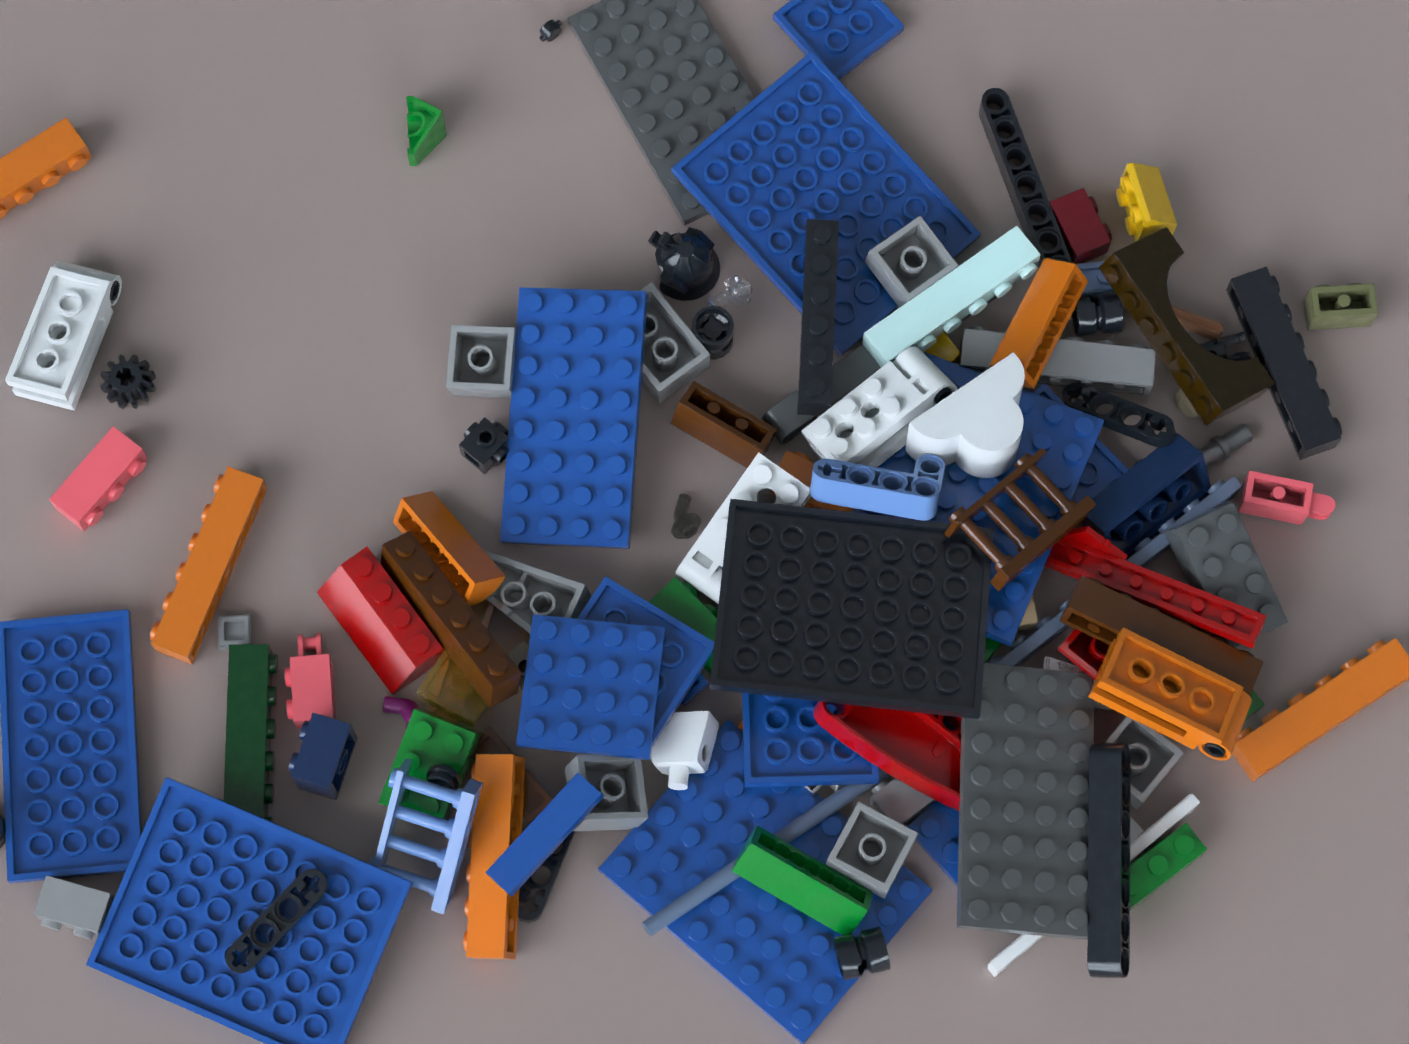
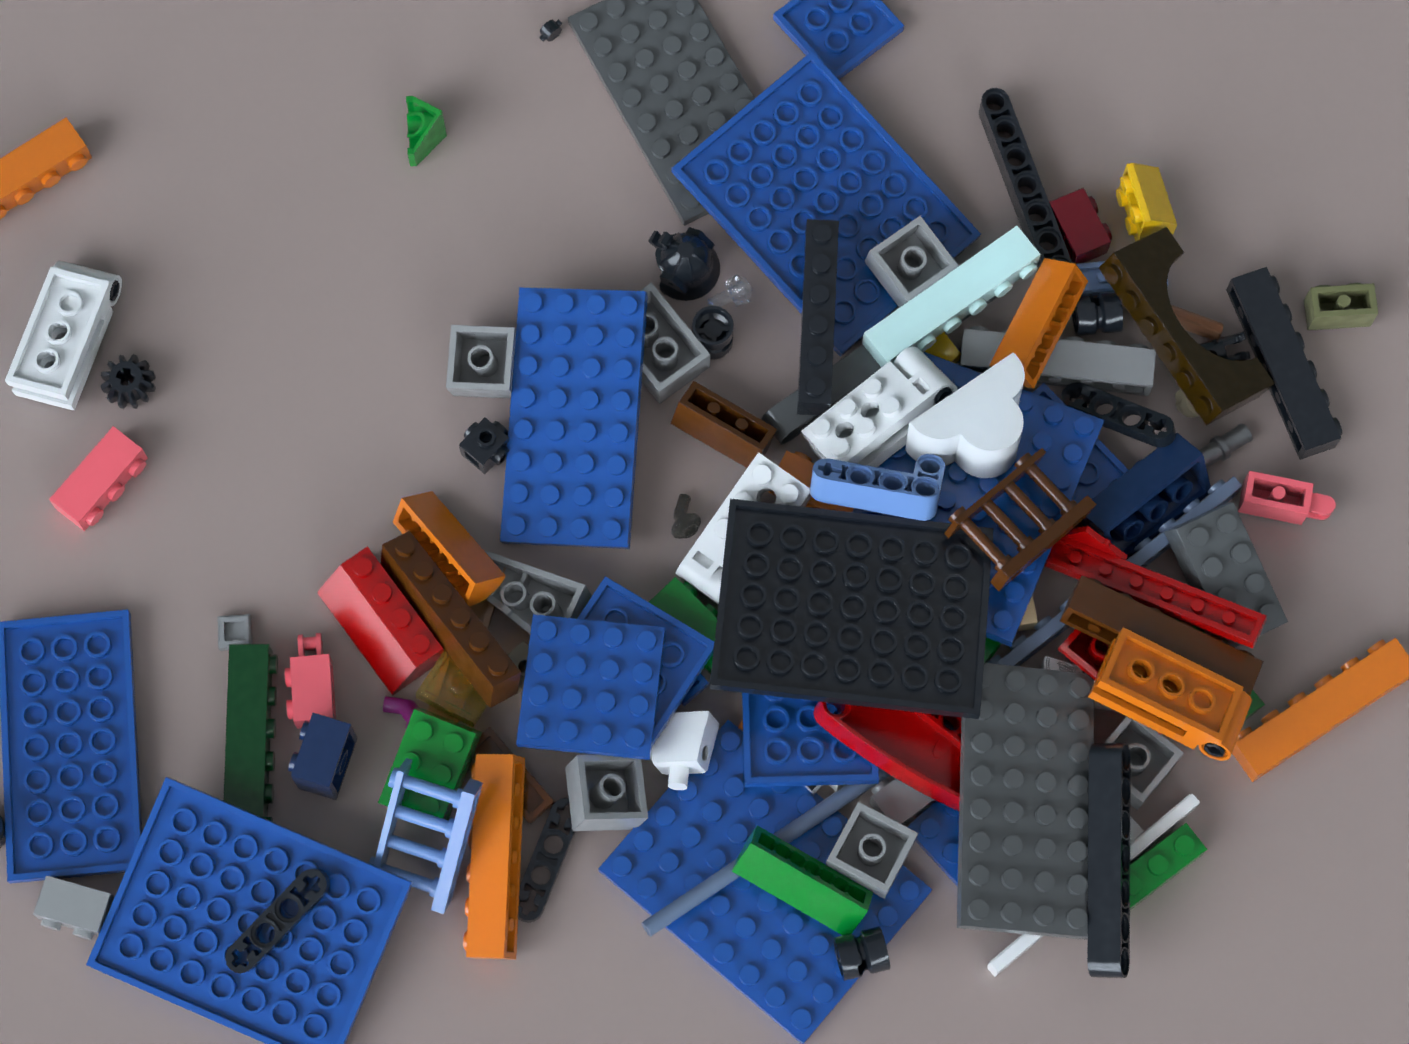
orange brick [150,466,268,665] -> none
black plate [426,764,460,790] -> none
blue tile [485,773,604,897] -> none

